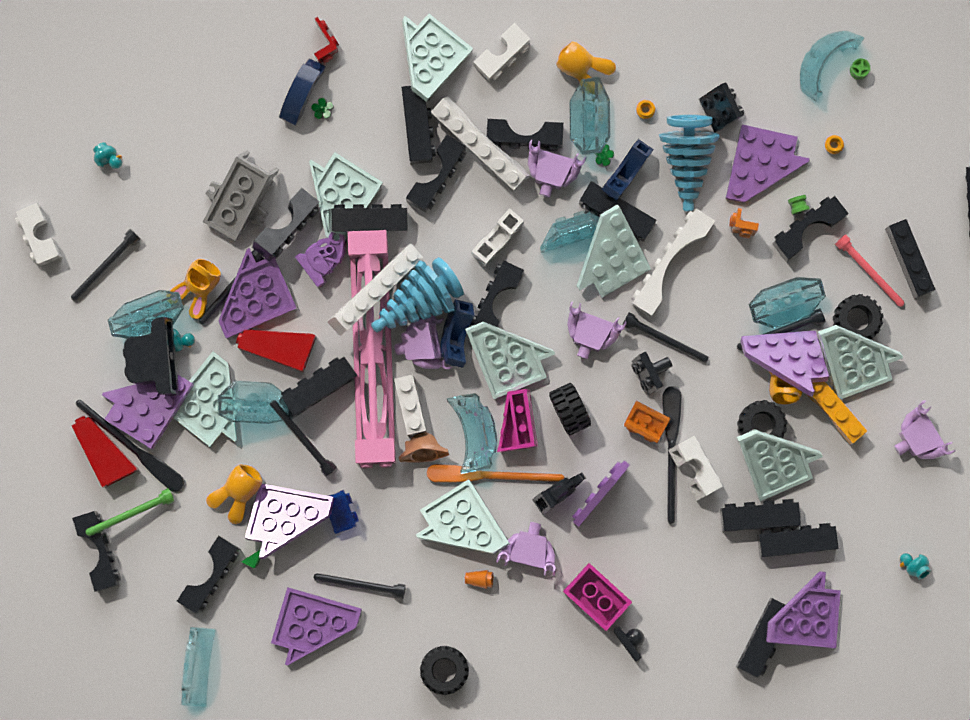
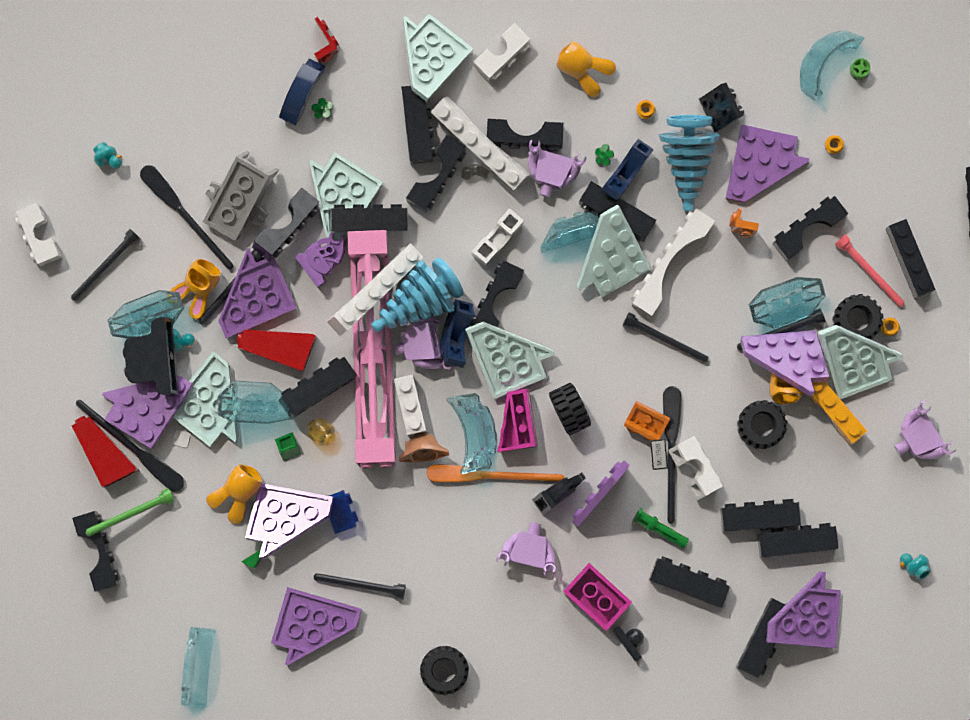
black arch [177,535,240,614] -> none
black piece [270,400,337,477] -> none
light aqua wing [416,479,510,555] -> none
orange cone [465,570,494,589] -> none
lavender torso [567,301,627,359] -> none
clear light blue wedge [570,77,610,155] -> none
black plate [631,351,672,395] -> none
light aqua wing [737,430,823,501] -> none
bright green wheel [787,195,810,215] -> none
none -> black piece [140,165,234,270]
none -> white sticker [173,430,191,448]
none -> green slope [275,432,301,461]
none -> clear yellow head [307,418,336,446]
none -> clear smoke arm [461,164,490,180]
none -> green pin [632,508,689,549]
none -> black brick [648,556,730,608]
none -> white sticker [650,439,668,470]
none -> light orange plate [880,317,900,337]

